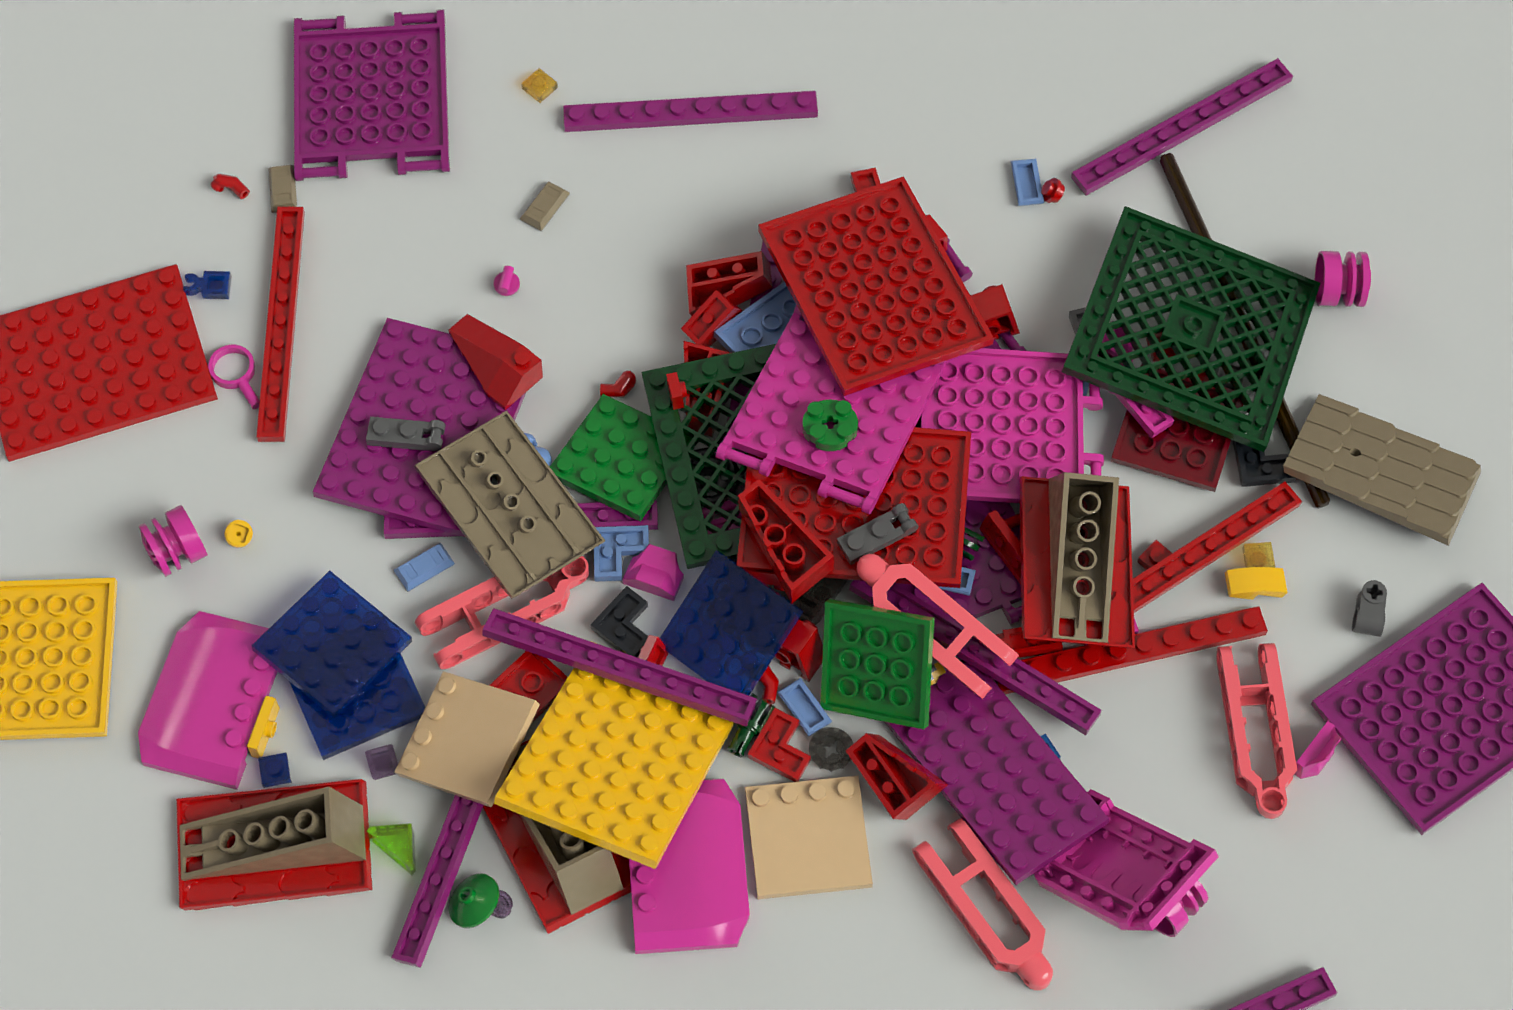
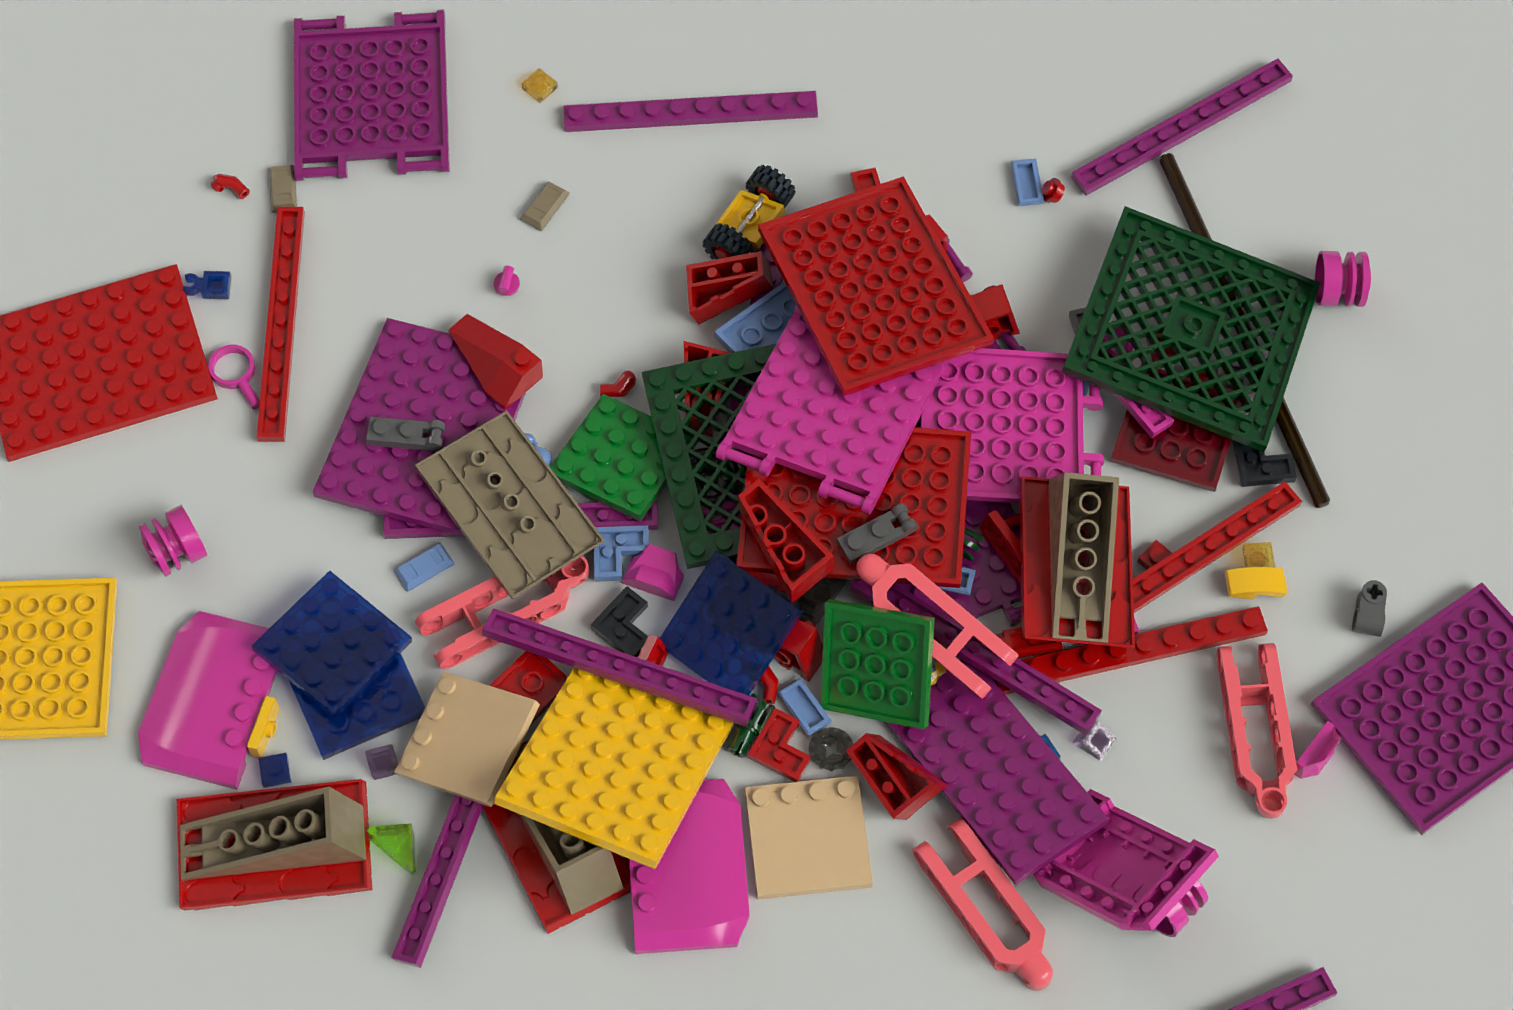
yellow tile [224,520,253,548] -> none
green dish [449,873,499,928] -> none
clear purple plate [491,890,513,919] -> none
red plate [666,372,688,410] -> none
red panel [681,290,743,347] -> none
green plate [802,400,858,451] -> none
dark tan piece [1283,394,1481,546] -> none
none -> plate [702,165,796,260]
none -> clear purple slope [1073,720,1116,760]

